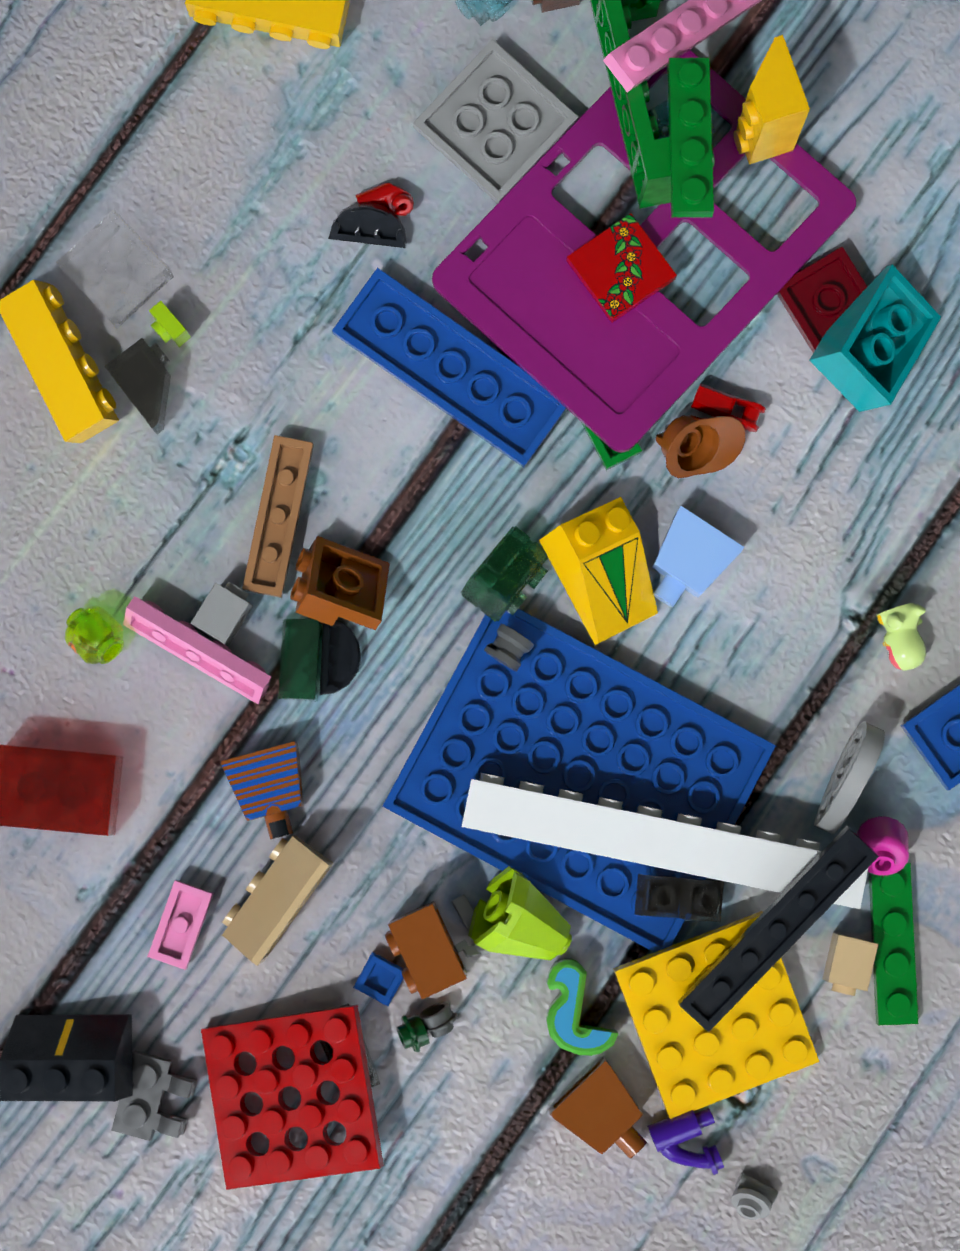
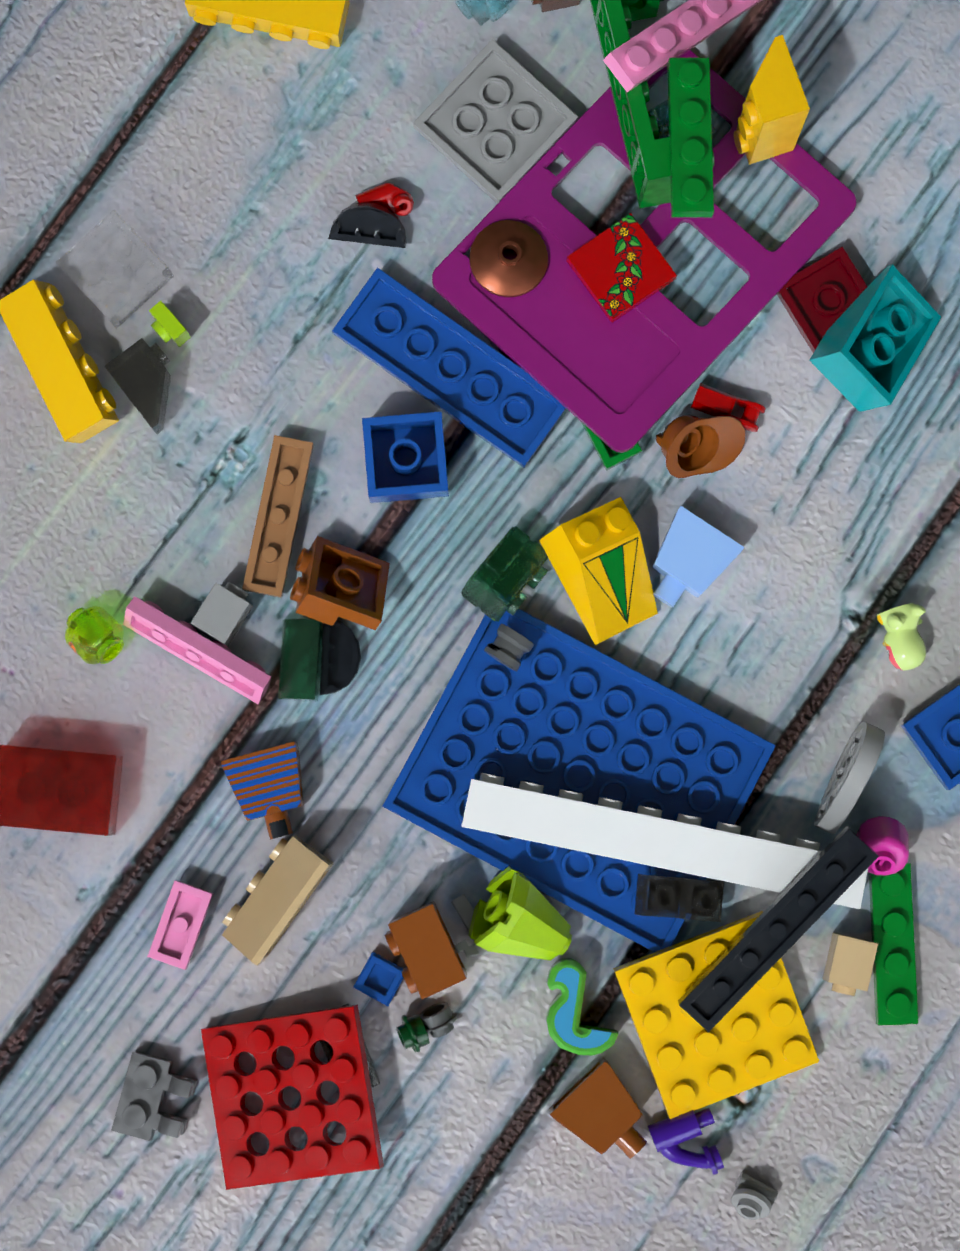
black slope [0,1014,133,1102] -> none
none -> blue brick [362,411,449,503]
none -> copper dish [469,220,548,297]

